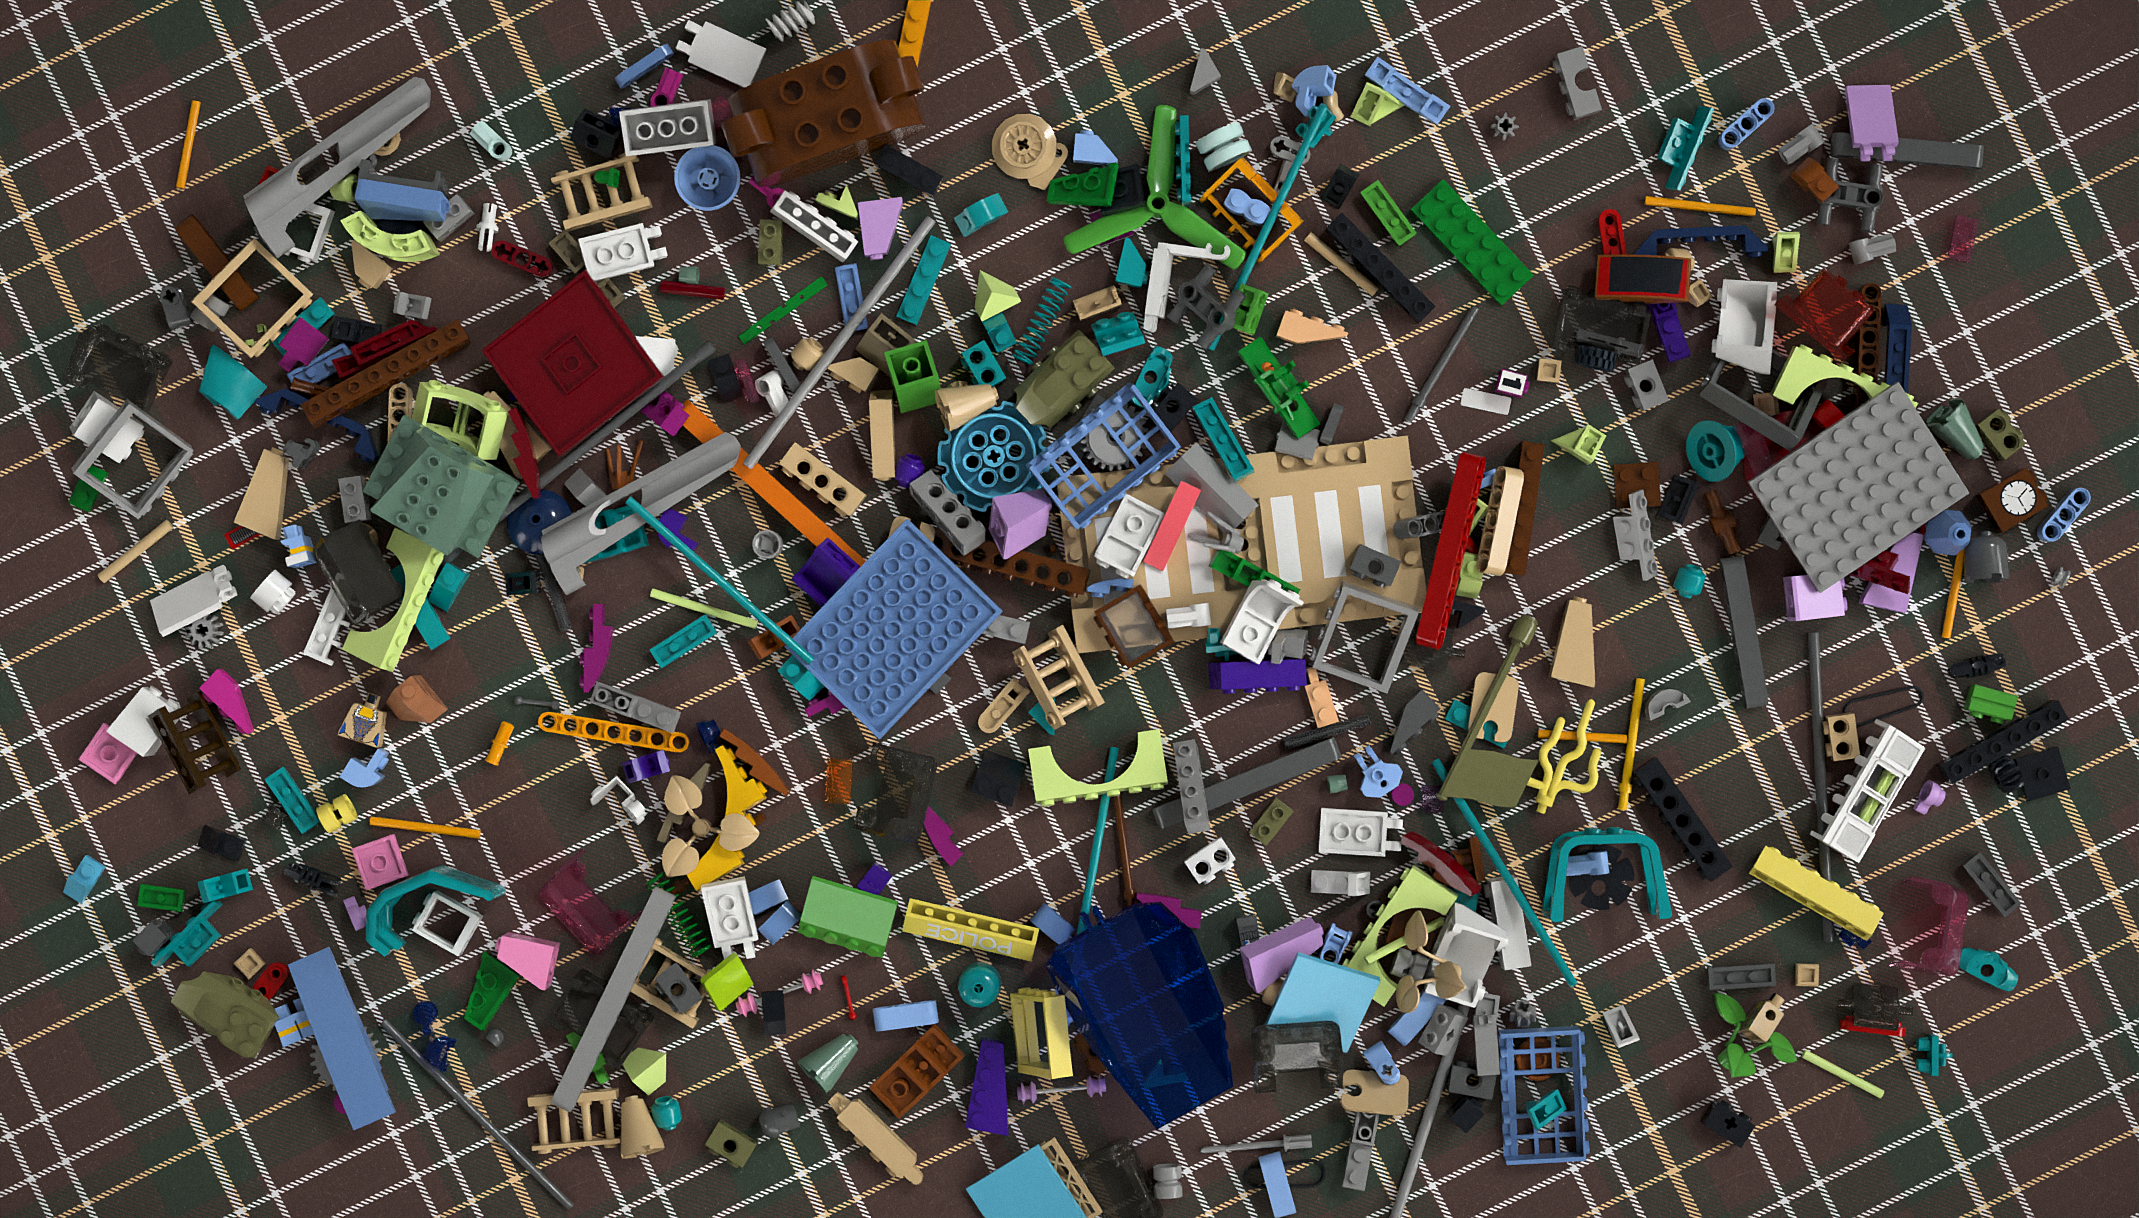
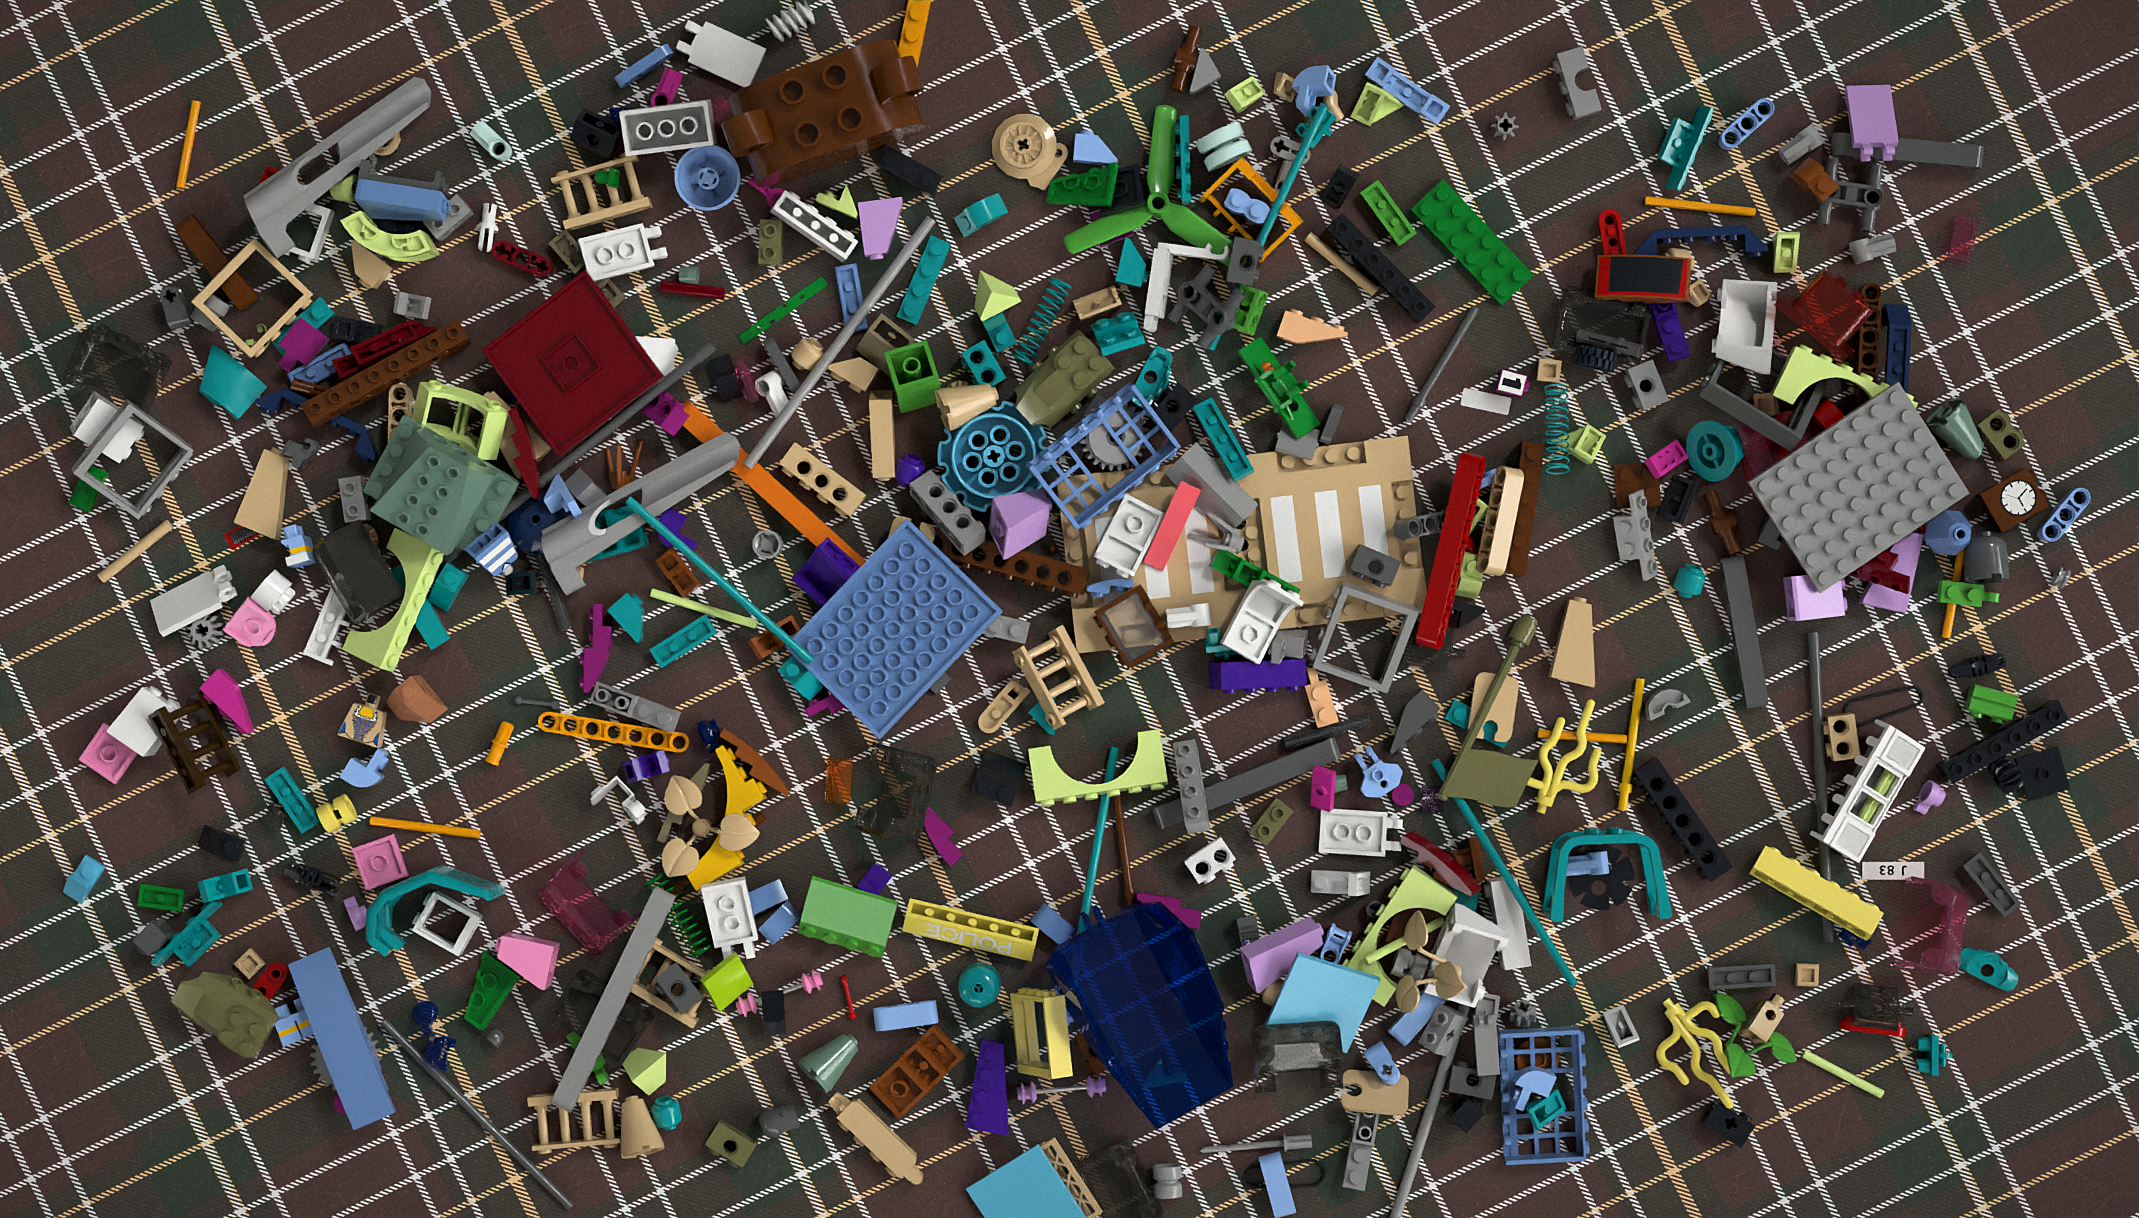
none -> bright pink tile [222,596,276,647]
none -> medium blue torso [464,523,518,576]
none -> light blue slope [544,474,582,518]
none -> teal slope [607,593,644,643]
none -> dark orange slope [655,547,701,598]
none -> reddish brown pin [1171,26,1202,93]
none -> yellowish green slope [1224,76,1266,113]
none -> dark grey brick [1226,236,1264,286]
none -> dark pink plate [1310,765,1336,812]
none -> light blue brick [1511,1066,1557,1111]
none -> teal piece [1544,383,1570,475]
none -> dark pink plate [1644,439,1688,479]
none -> light yellow plant [1656,998,1734,1109]
none -> white sticker [1862,862,1924,880]
none -> bright green plate [1937,580,2000,607]

